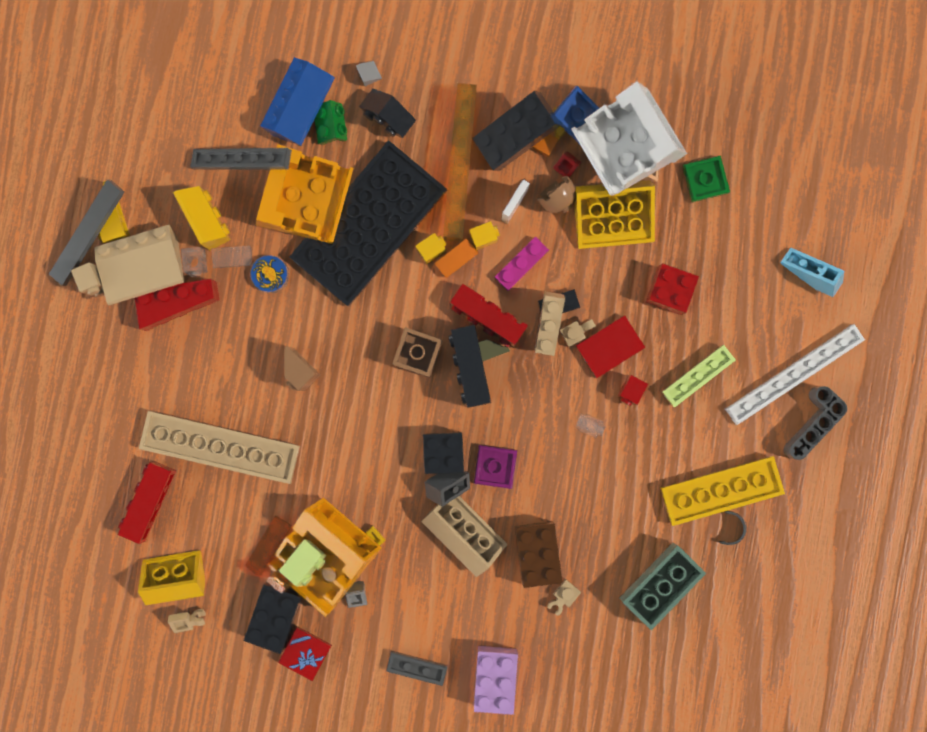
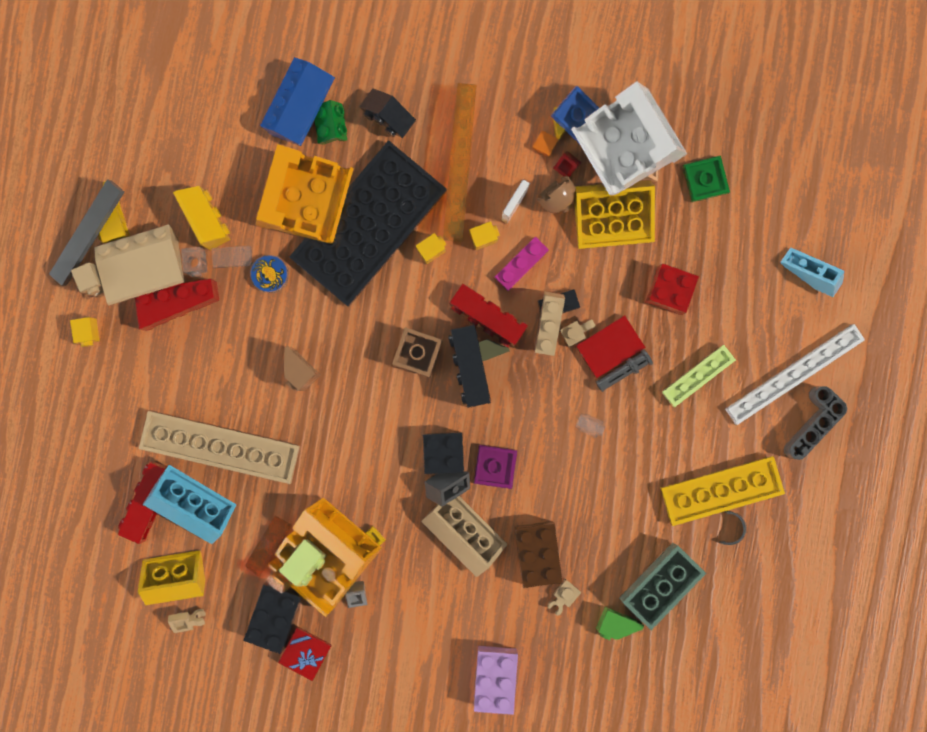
dark grey tile [190,148,292,170] -> none
light grey slope [356,61,382,86] -> none
dark grey tile [386,651,448,686] -> none
orange slope [435,238,478,278] -> none
black brick [472,91,561,171] -> none
red brick [617,375,648,406] -> none
none -> yellow brick [70,317,100,347]
none -> medium azure slope [143,465,237,544]
none -> dark grey pin [596,349,653,392]
none -> bright green slope [596,607,644,640]

